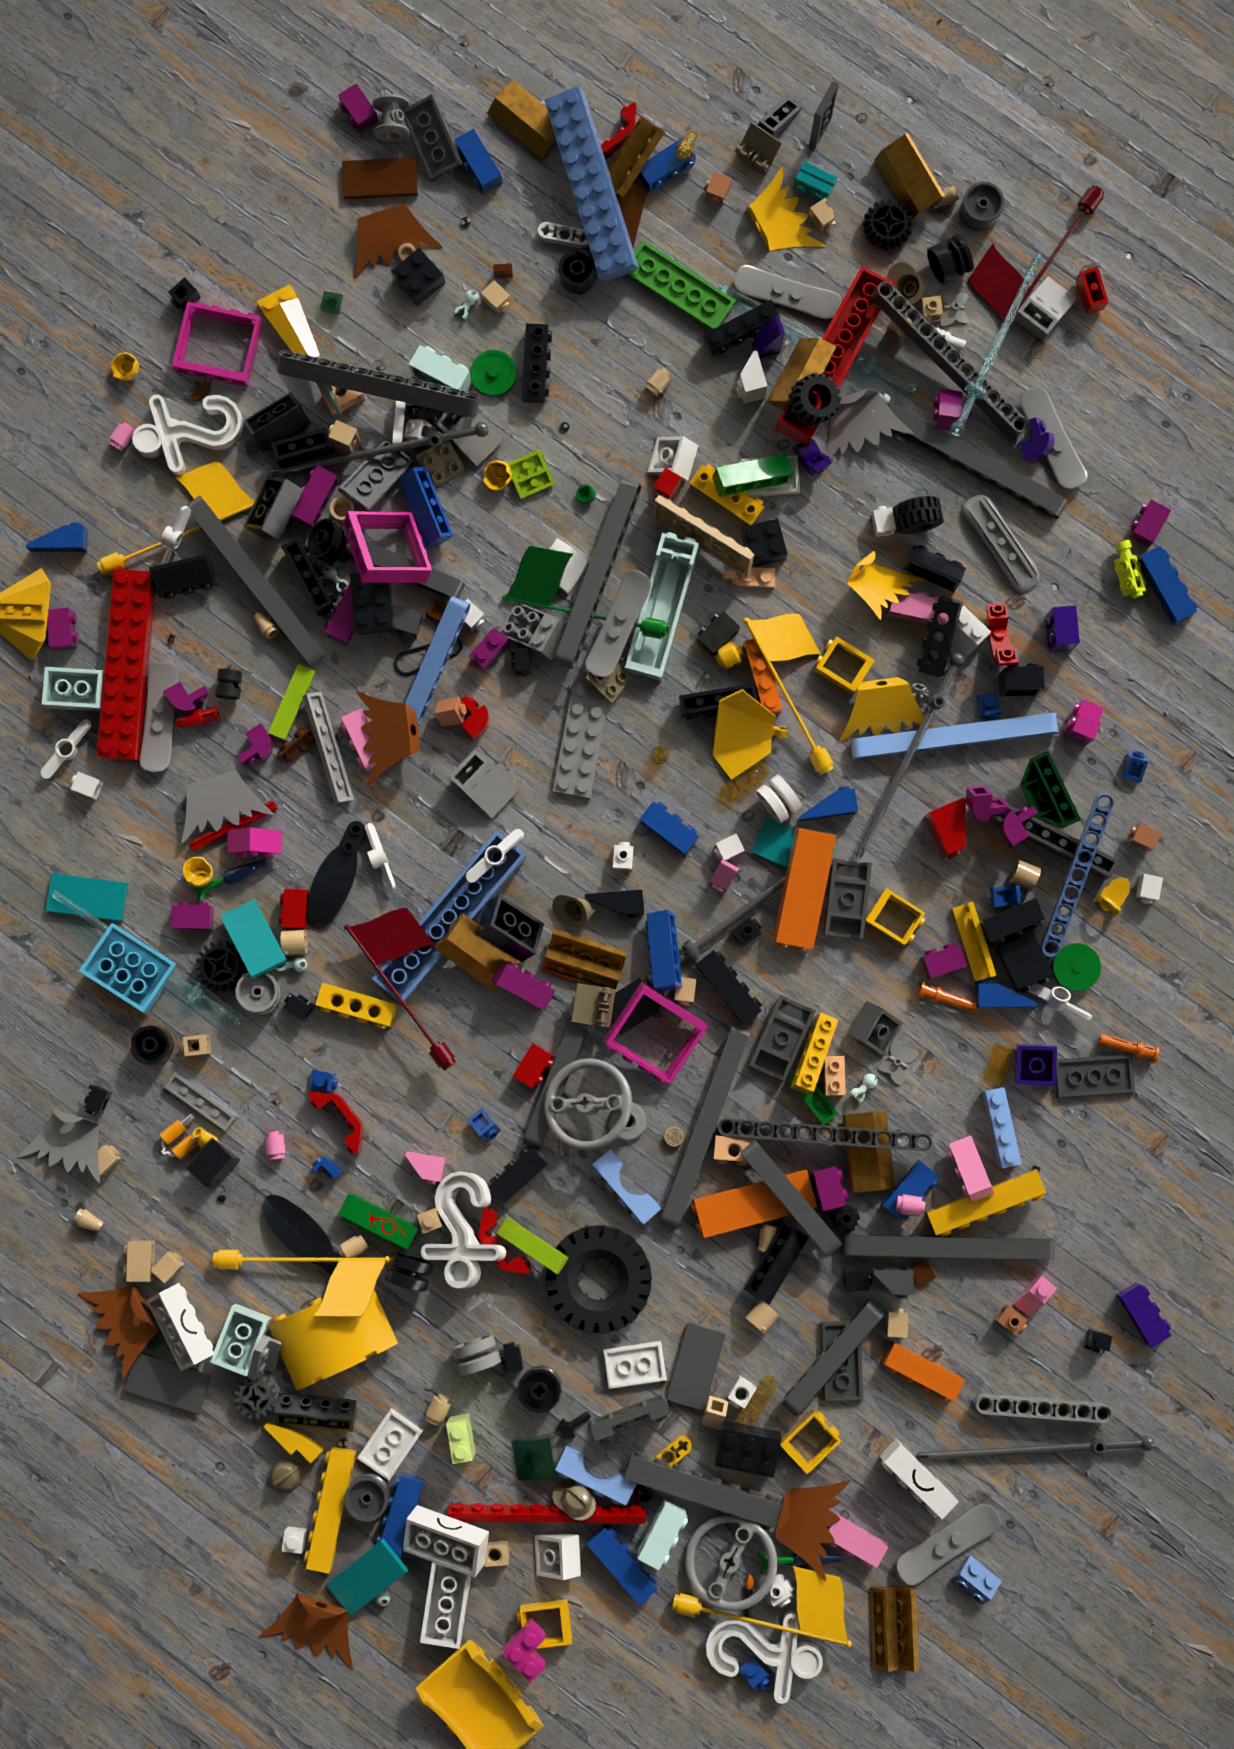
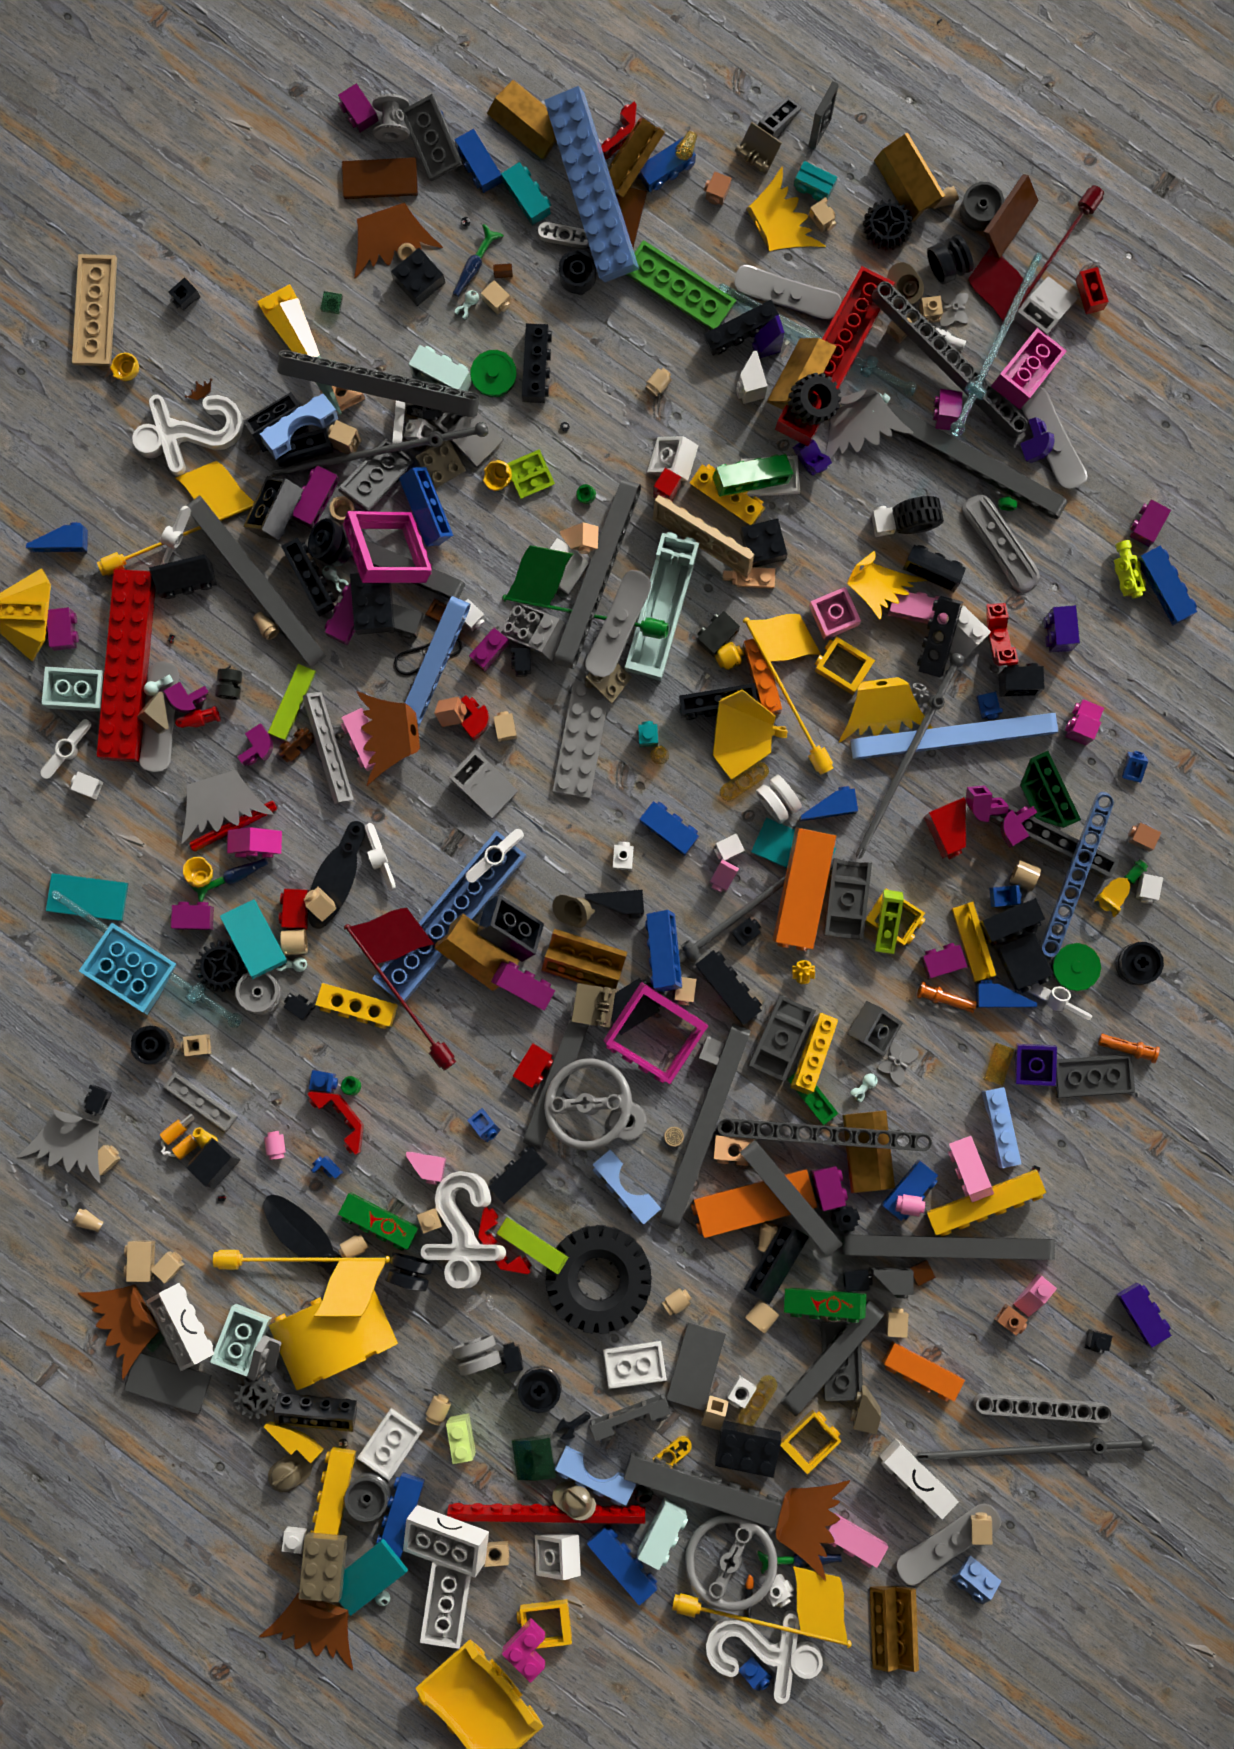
bright pink brick [109,422,134,452] -> none
dark pink window [172,302,263,387] -> none
light nougat brick [823,1056,846,1095] -> none
none -> tan plate [72,254,117,366]
none -> dark tan slope [137,692,169,734]
none -> light aqua arm [144,674,173,696]
none -> light blue arch [260,393,338,459]
none -> dark tan brick [298,1532,348,1603]
none -> tan brick [304,887,336,921]
none -> green tile [341,1076,361,1096]
none -> dark blue piece [453,224,504,297]
none -> tan brick [494,711,517,742]
none -> teal brick [501,162,552,226]
none -> light nougat slope [560,522,598,554]
none -> teal brick [638,721,658,747]
none -> tan brick [662,1288,692,1316]
none -> light grey panel [698,1036,724,1065]
none -> green brick [784,1288,866,1323]
none -> yellow gear [792,960,815,984]
none -> bright pink brick [809,587,861,640]
none -> dark tan slope [850,1385,881,1434]
none -> lime slope [875,889,904,954]
none -> tan brick [971,1512,993,1545]
none -> reddish brown tile [984,174,1039,258]
none -> dark pink brick [991,327,1066,409]
none -> green tile [997,497,1017,511]
none -> black wheel [1115,942,1164,985]
none -> green pin [1124,859,1148,884]

